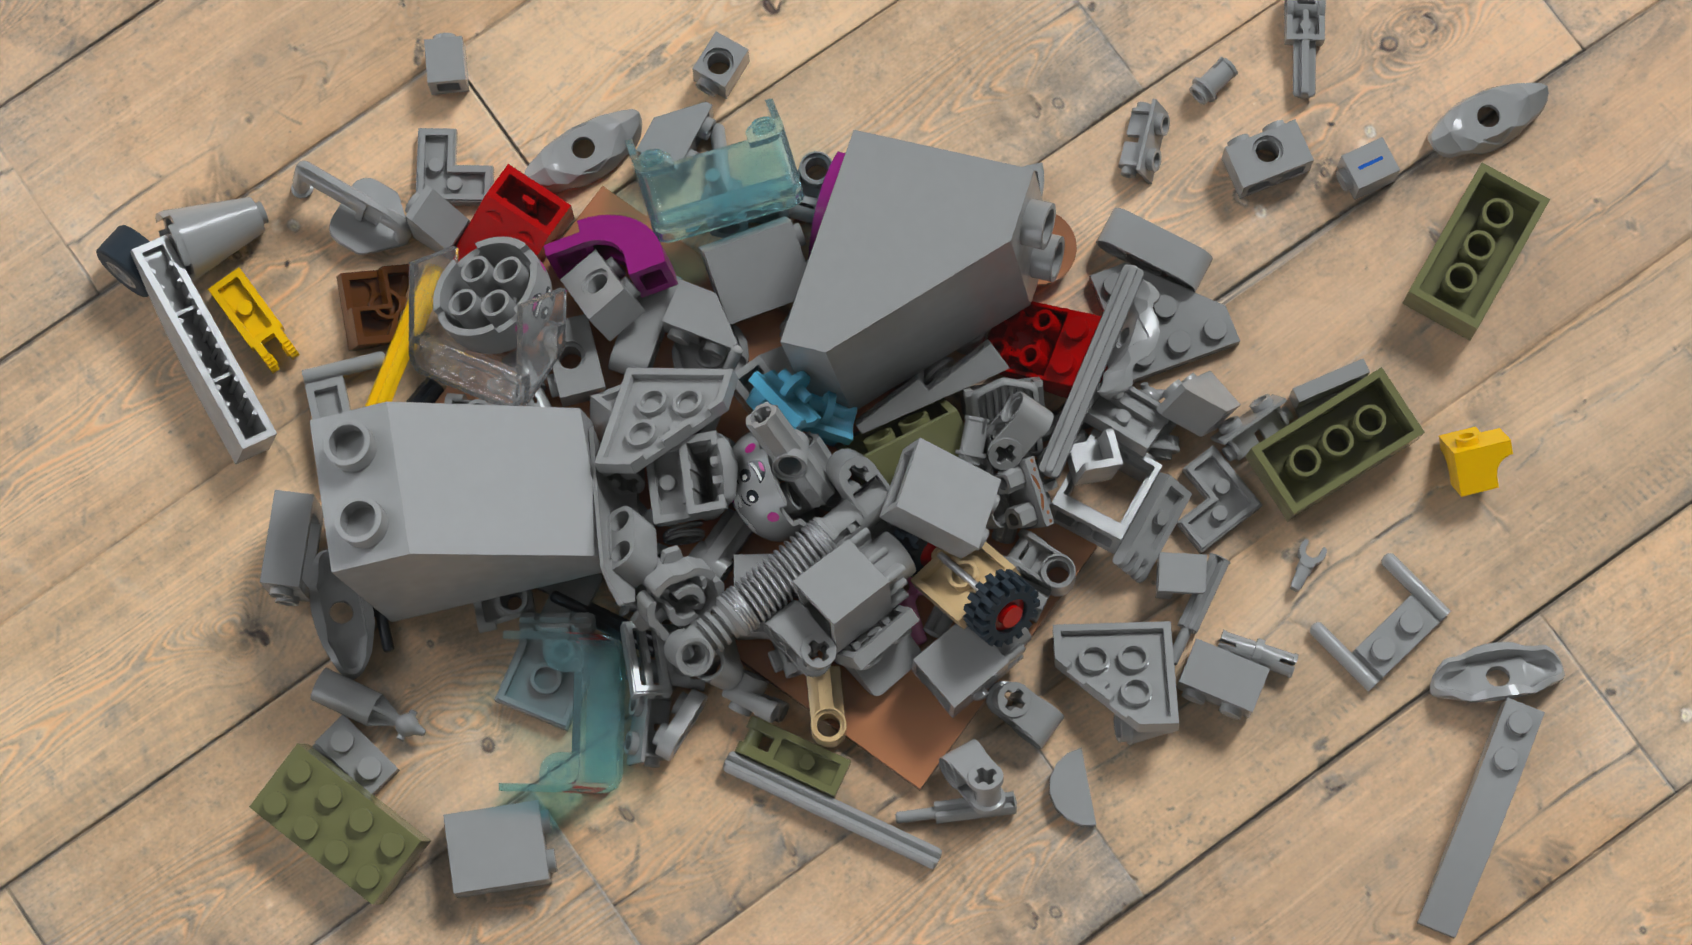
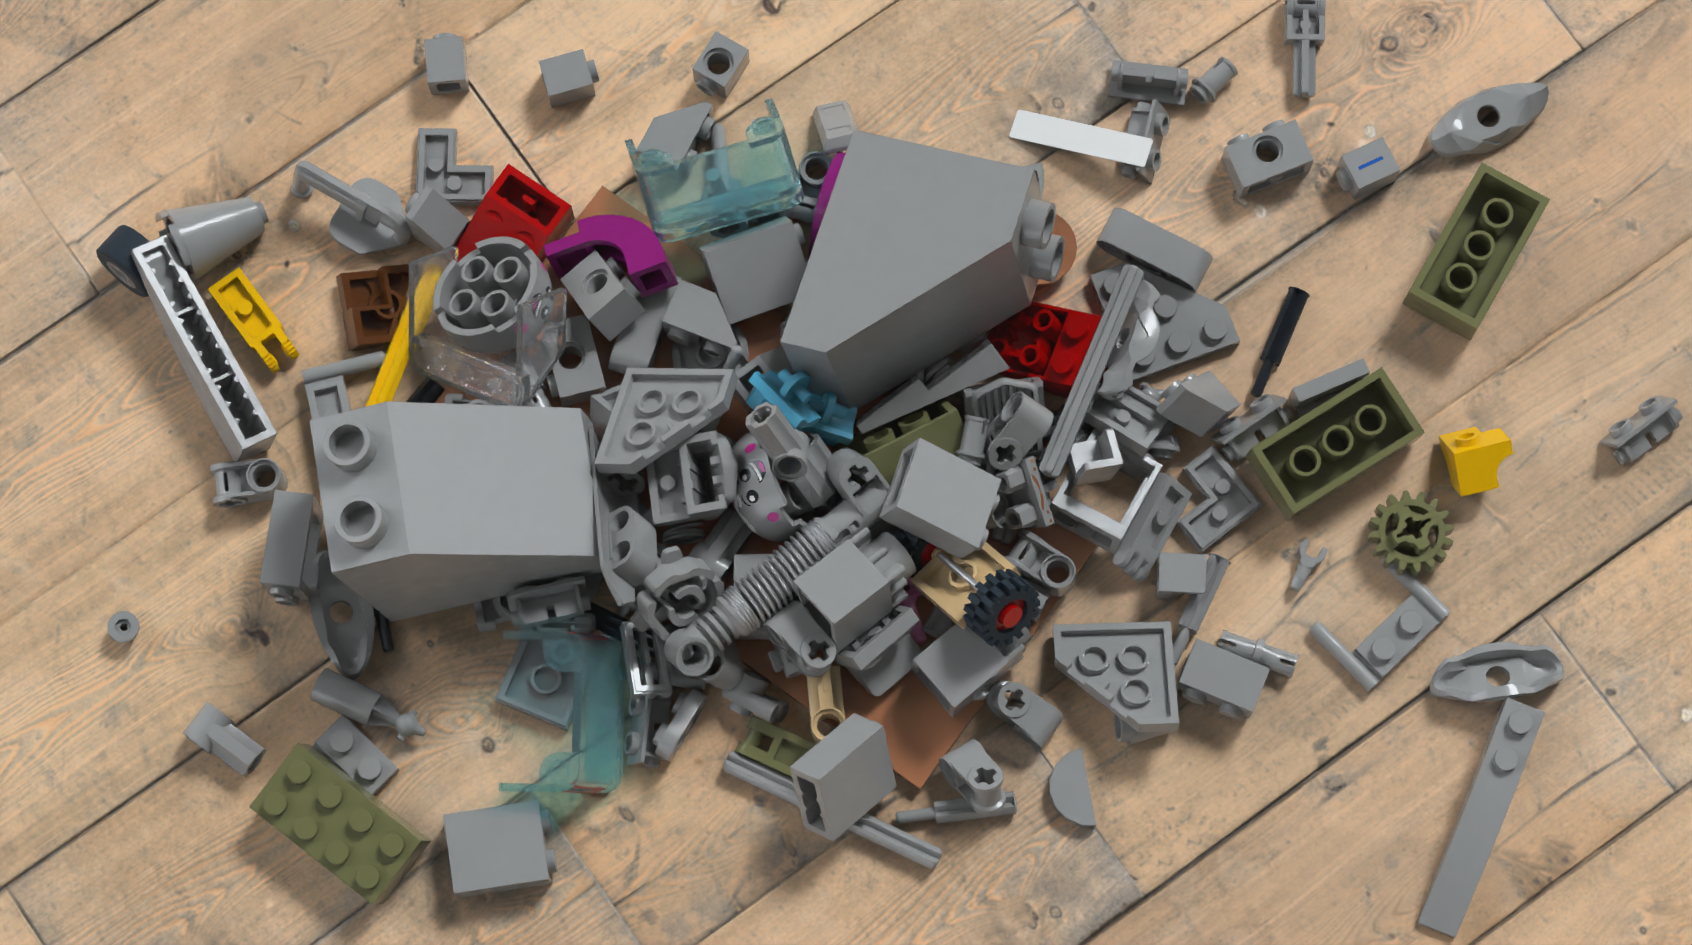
light grey piece [524,109,642,194] -> none
none -> light grey piece [108,611,140,643]
none -> light grey piece [183,702,266,777]
none -> light grey piece [210,458,288,508]
none -> light grey hinge [506,576,591,629]
none -> light grey brick [539,49,600,108]
none -> light grey brick [790,713,897,841]
none -> light grey tile [813,100,858,154]
none -> white sticker [1009,110,1153,167]
none -> light grey hinge [1108,60,1189,106]
none -> black axle [1251,286,1310,398]
none -> olive gear [1367,490,1454,577]
none -> light grey hinge [1600,396,1683,465]

